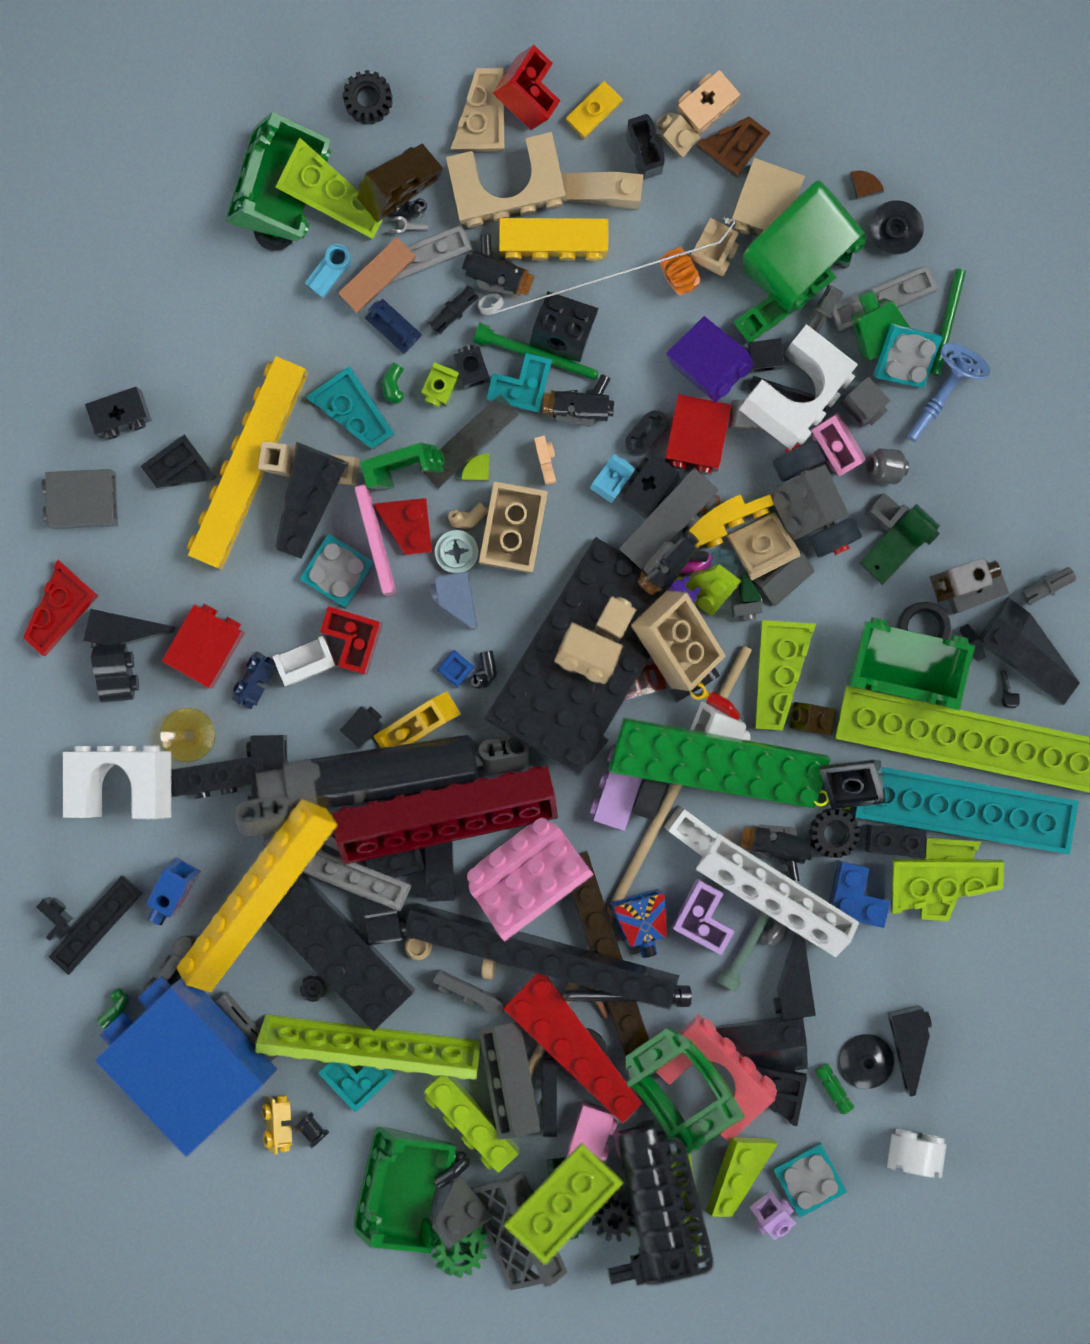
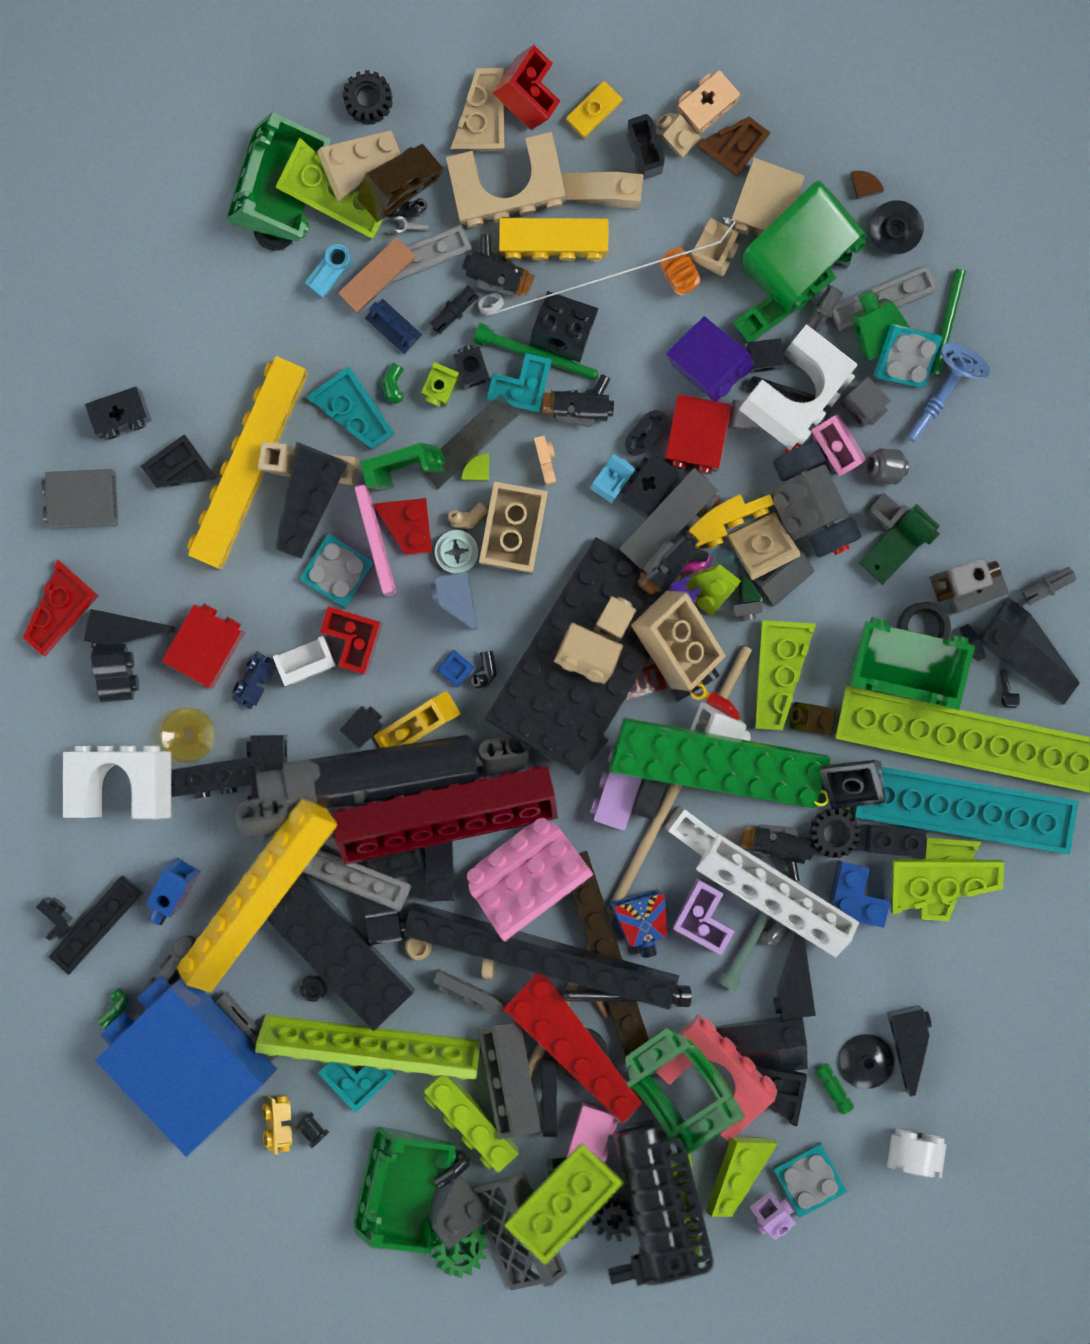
none -> tan wing [317,130,401,202]

